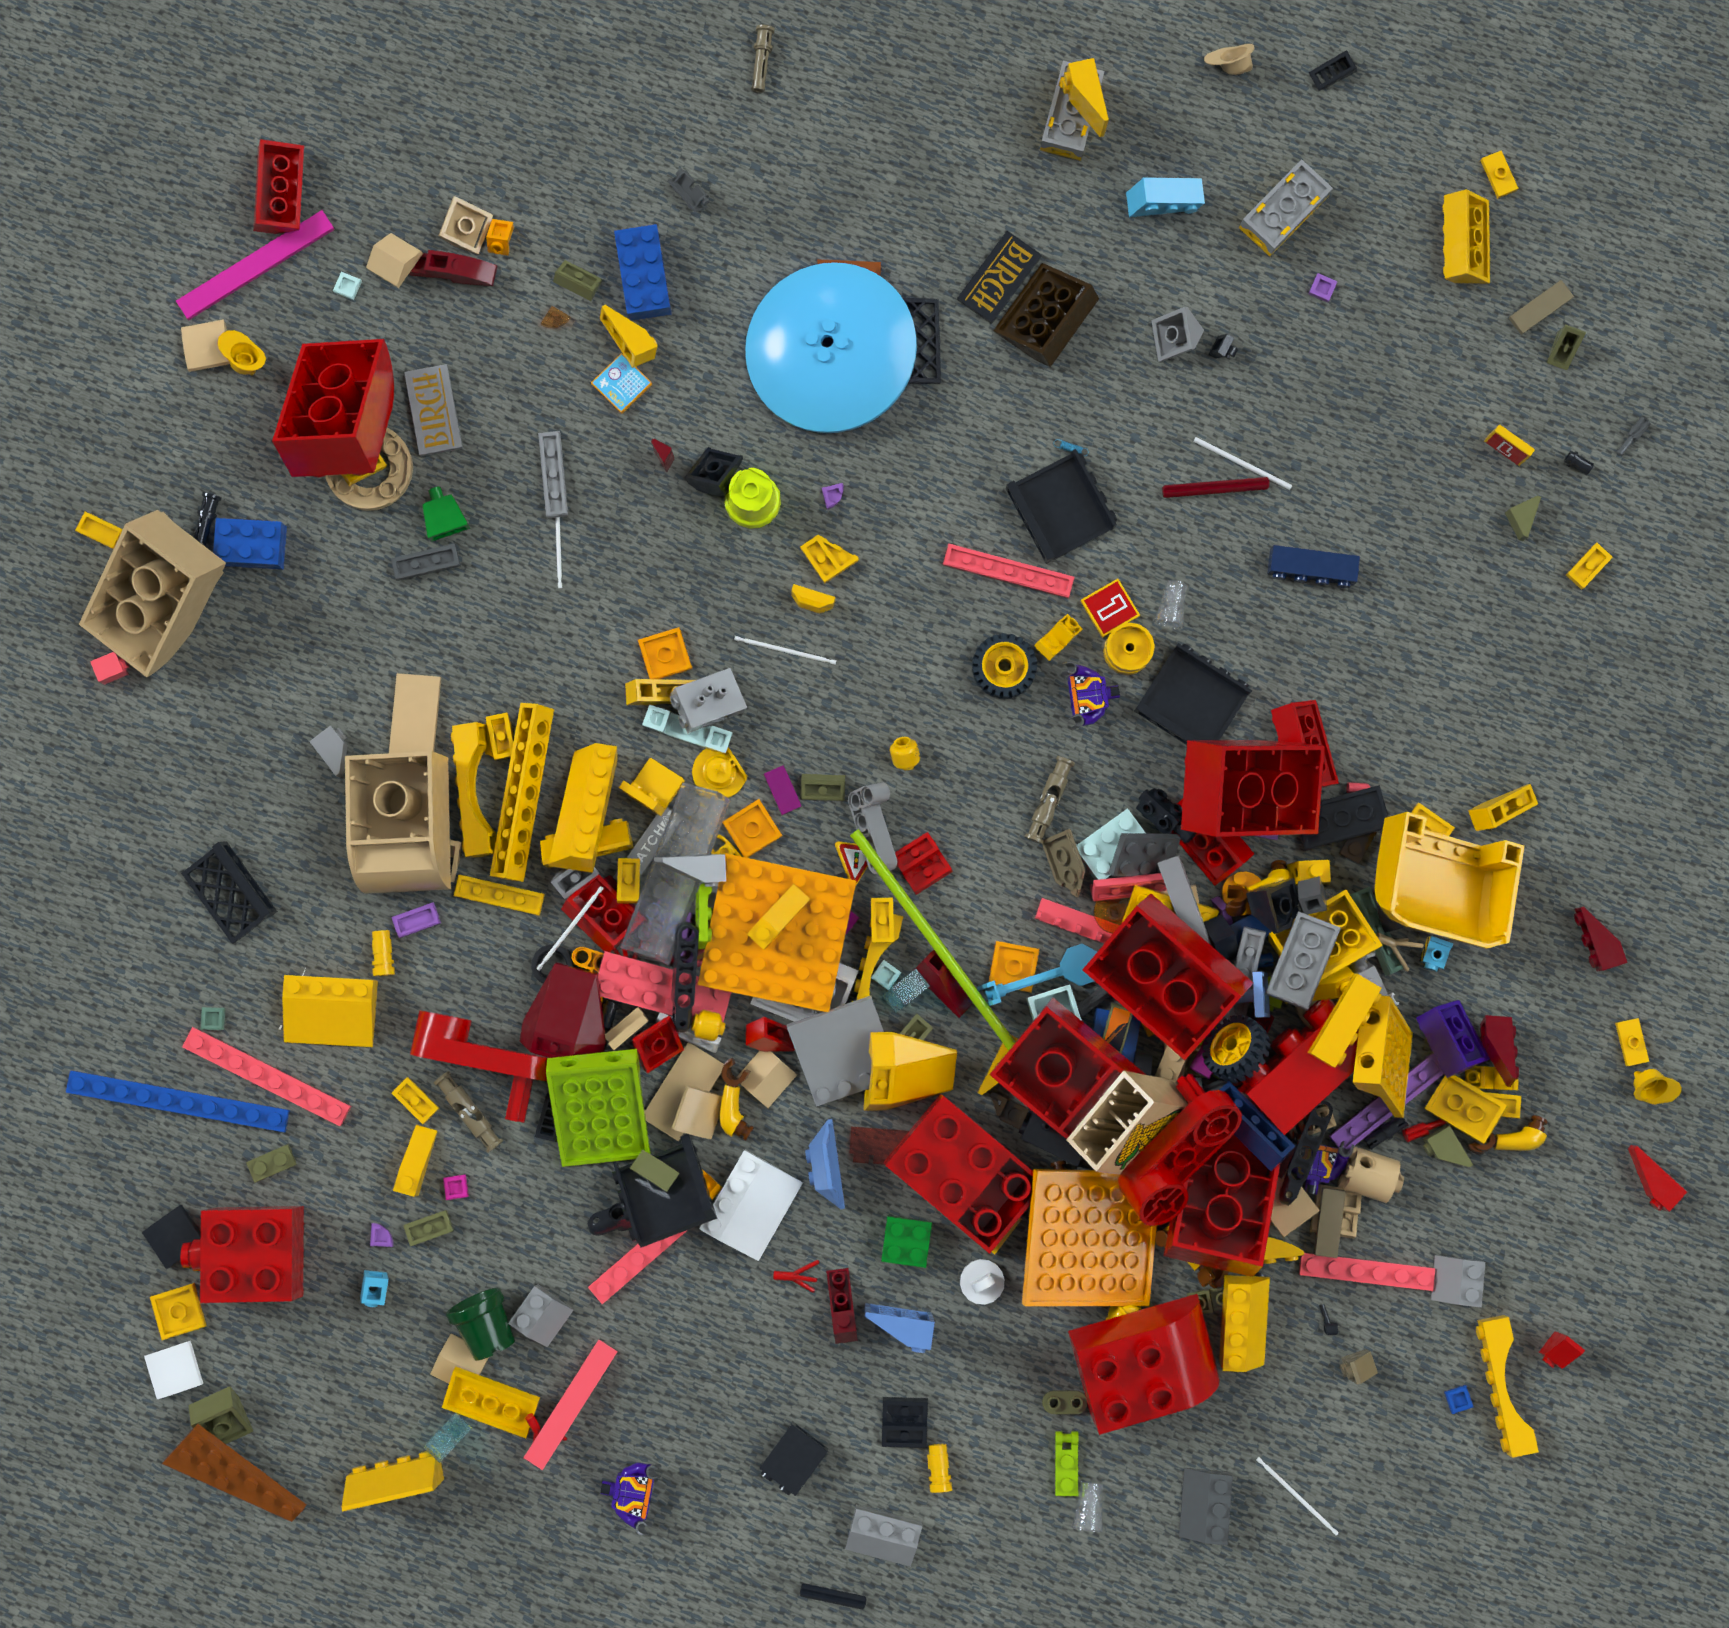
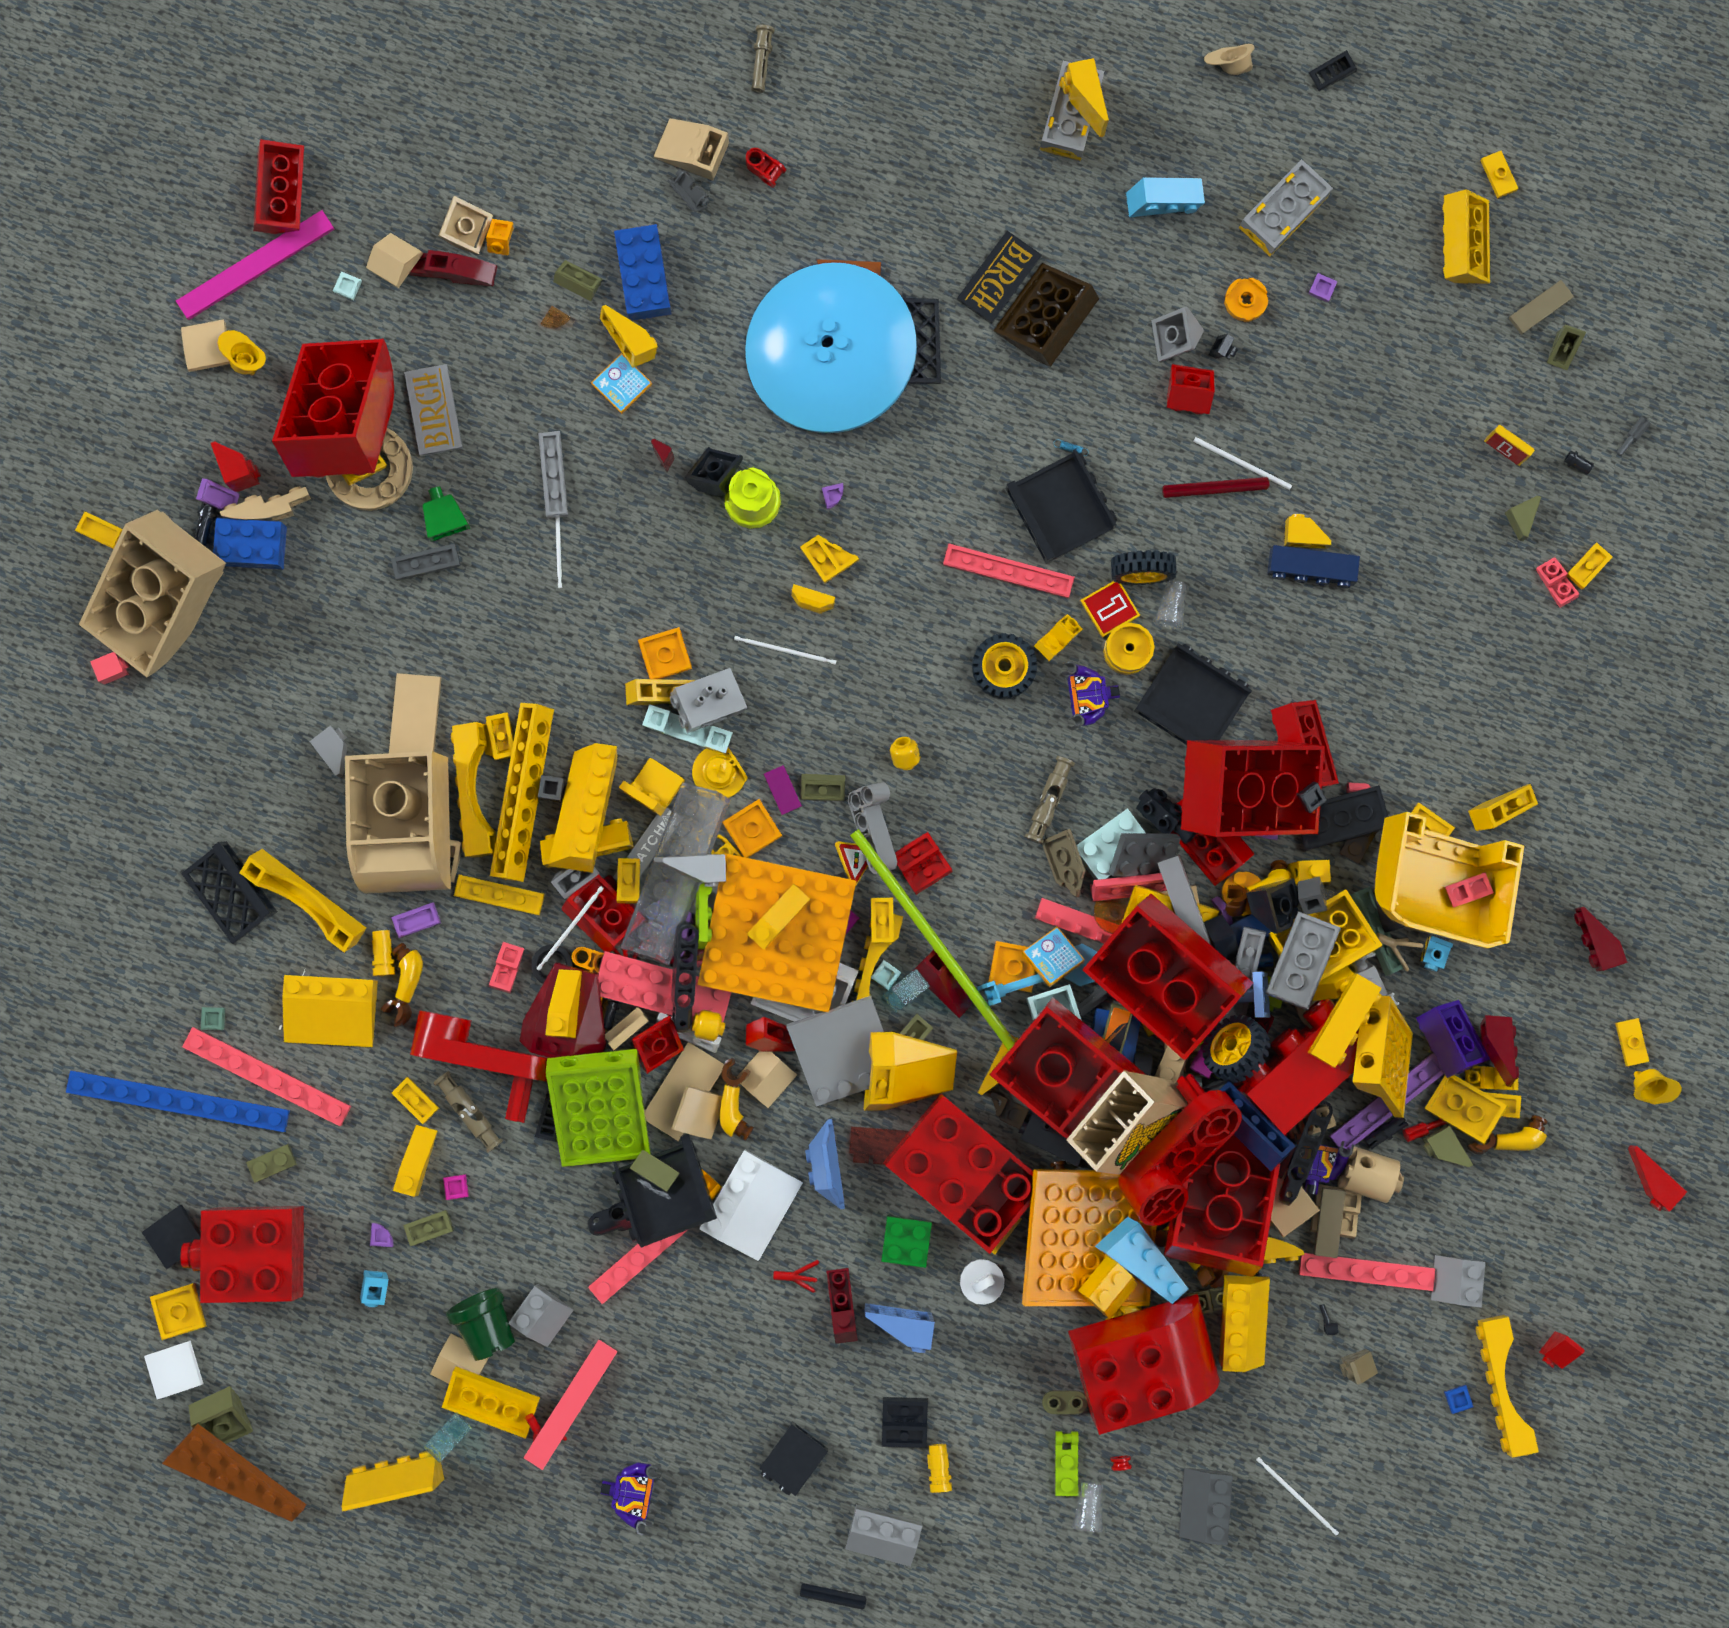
none -> medium lavender tile [196,478,240,511]
none -> red slope [210,441,261,492]
none -> tan slope [220,486,311,521]
none -> yellow arch [240,849,366,953]
none -> piece [381,943,423,1027]
none -> coral slope [489,942,524,993]
none -> dark grey brick [538,775,566,803]
none -> yellow slope [546,969,582,1038]
none -> tan slope [654,118,729,181]
none -> red piece [746,148,787,188]
none -> medium azure tile [1022,927,1085,988]
none -> yellow slope [1078,1256,1138,1319]
none -> medium azure wedge [1095,1217,1188,1304]
none -> red bush [1110,1455,1132,1471]
none -> black wheel [1111,550,1177,585]
none -> red slope [1167,364,1215,414]
none -> light orange plate [1224,278,1268,322]
none -> yellow slope [1284,514,1331,549]
none -> black tile [1297,781,1327,813]
none -> coral slope [1445,873,1493,908]
none -> coral slope [1536,557,1579,608]

